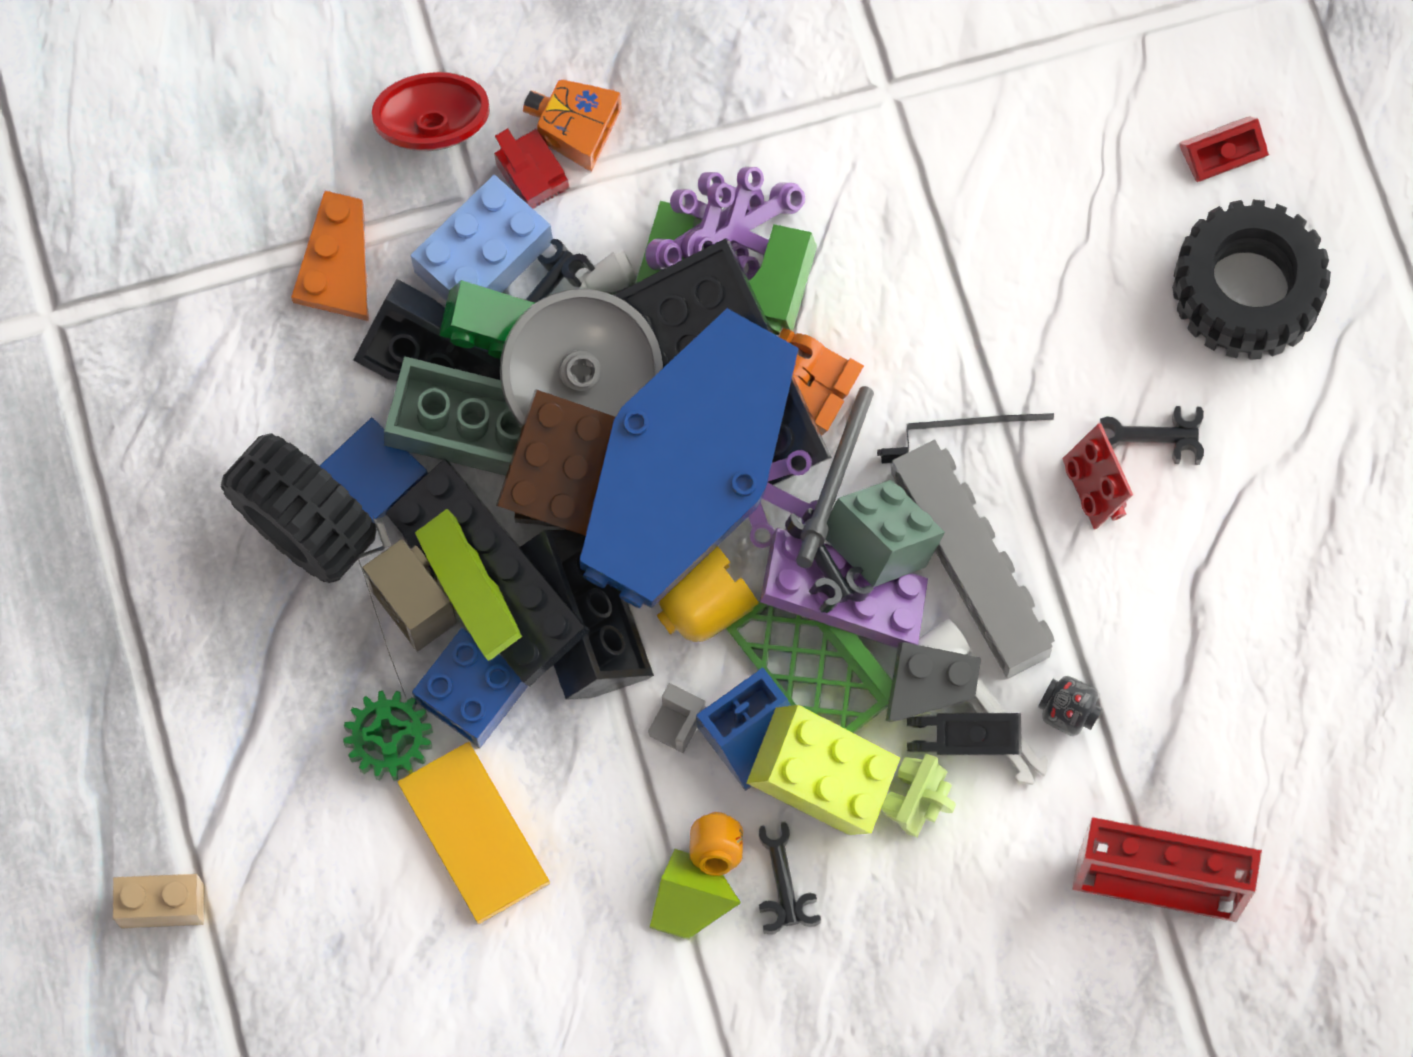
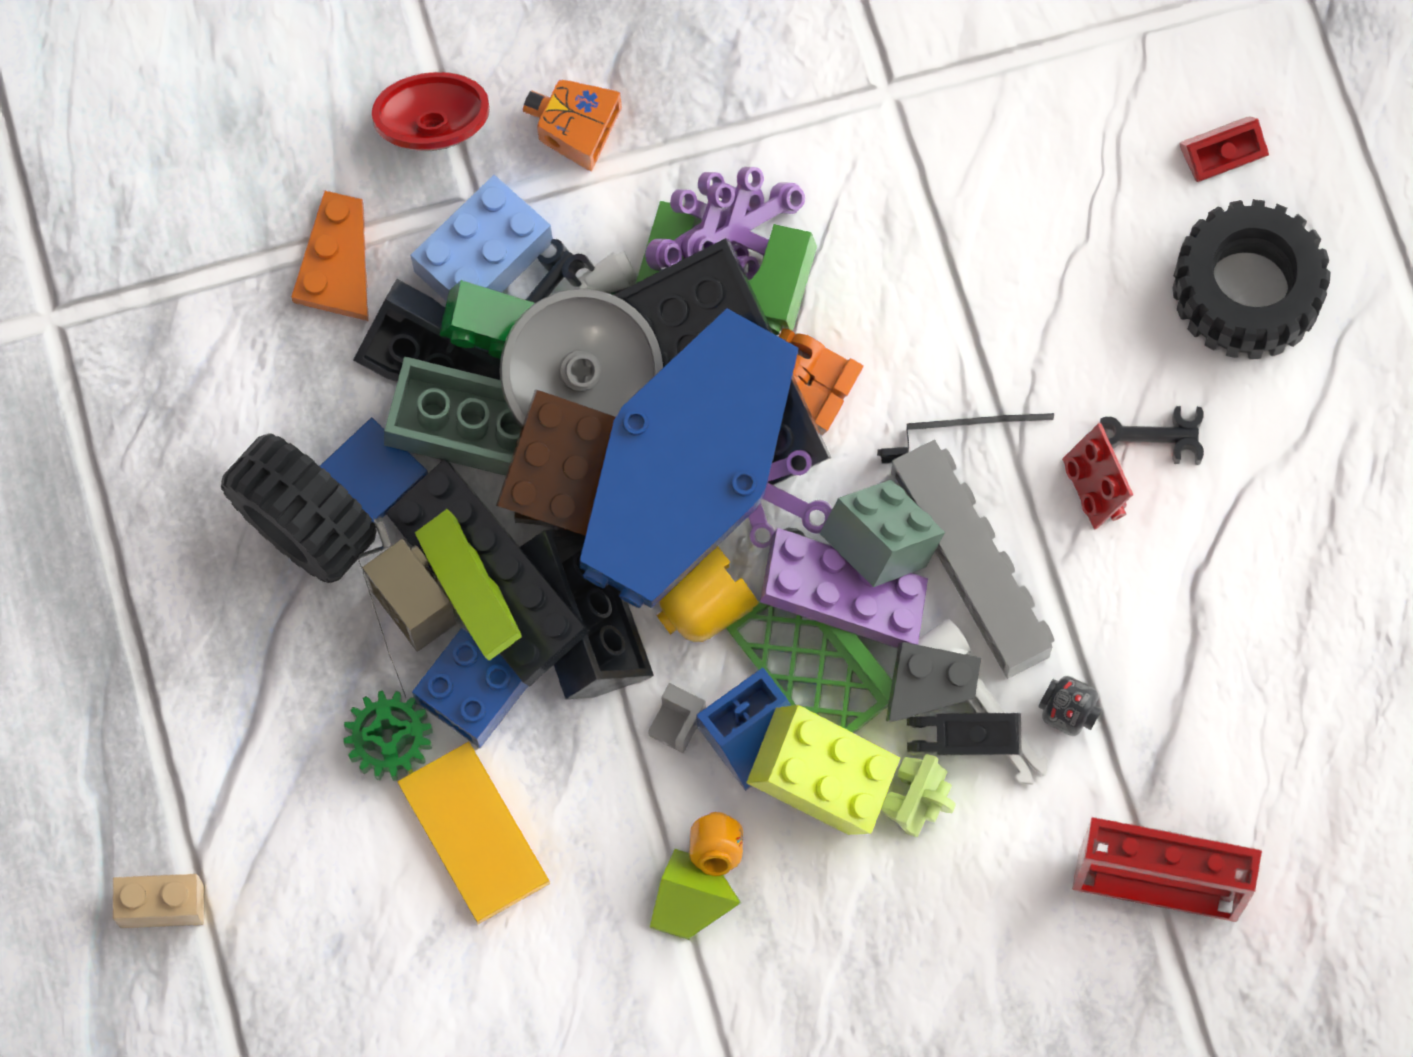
red piece [494,128,569,209] -> none
black bar [758,822,821,935] -> none
black bar [785,508,874,613] -> none
dark grey bar [796,386,874,568] -> none

